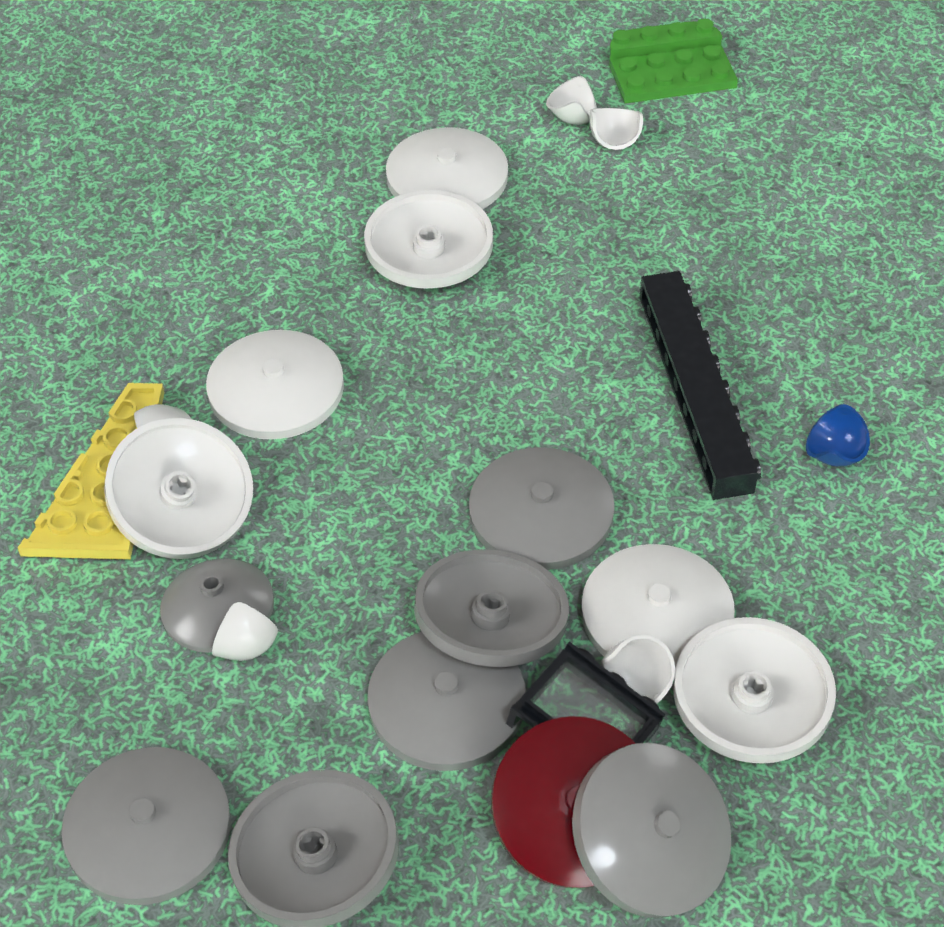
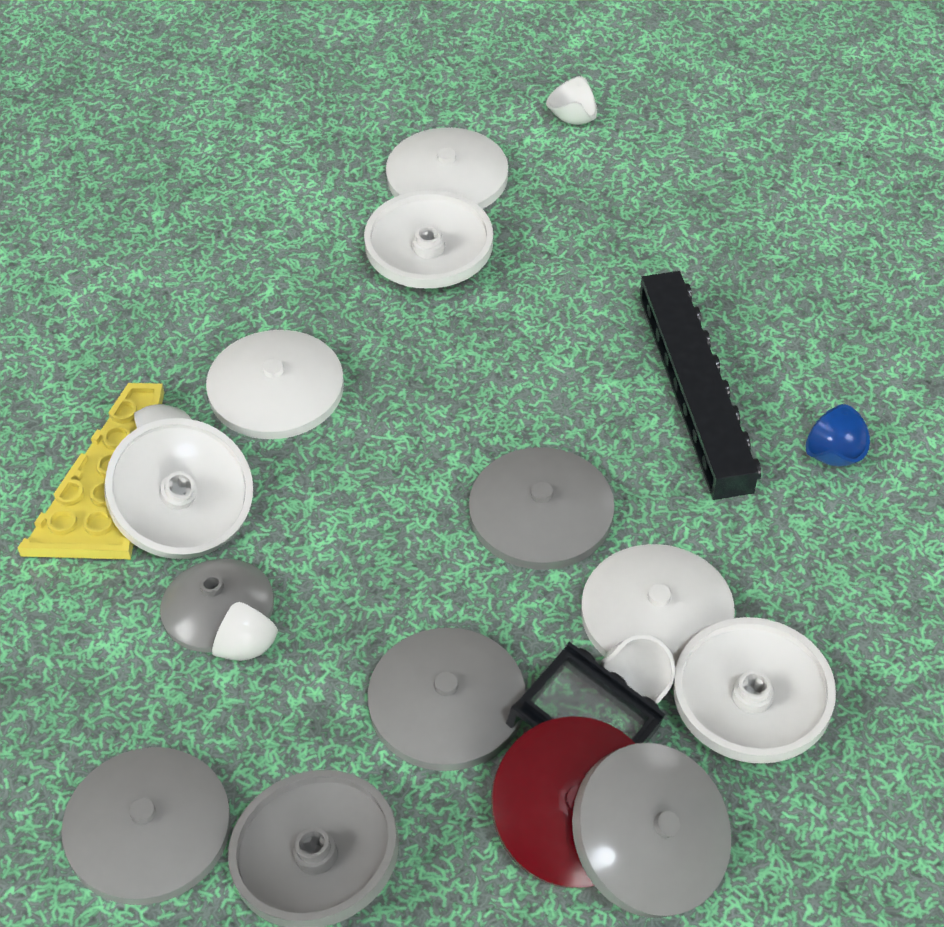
light grey dish [414,549,569,667] -> none
white helmet [590,108,643,150] -> none
bright green plate [609,18,738,104] -> none

